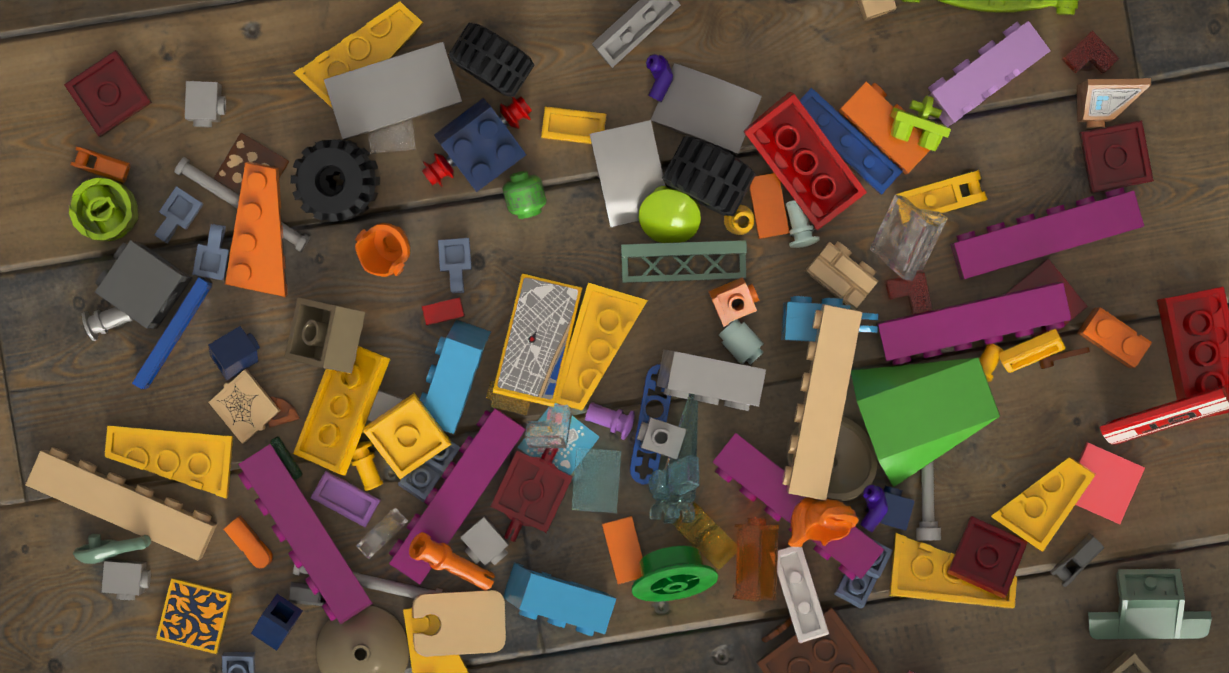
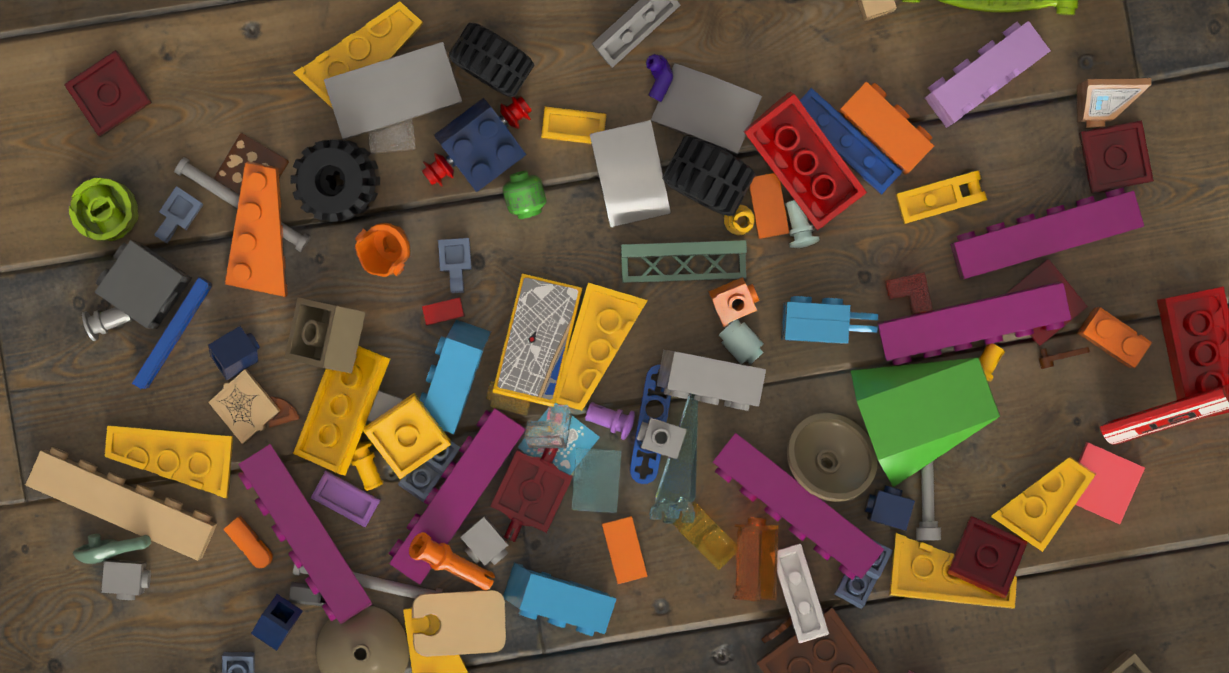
orange bar [70,146,131,183] -> none
tile [156,578,233,654] -> none
light grey brick [185,81,226,127] -> none
sand blue plate [192,224,230,280] -> none
clear green piece [270,436,303,480] -> none
clear piece [356,508,408,559] -> none
green piece [631,546,718,602] -> none
lime dish [639,186,701,243] -> none
clear light blue plate [649,454,699,500] -> none
tan brick [782,304,862,500] -> none
orange hair [788,497,859,547] -> none
tan brick [805,241,878,310] -> none
dark purple arm [860,485,888,533] -> none
clear bracket [870,195,948,281] -> none
lime hips [890,95,951,151] -> none
yellow tile [998,329,1066,373] -> none
dark grey bar [1050,533,1104,587] -> none
clear red piece [1061,31,1120,74] -> none
sand green plate [1088,569,1212,639] -> none

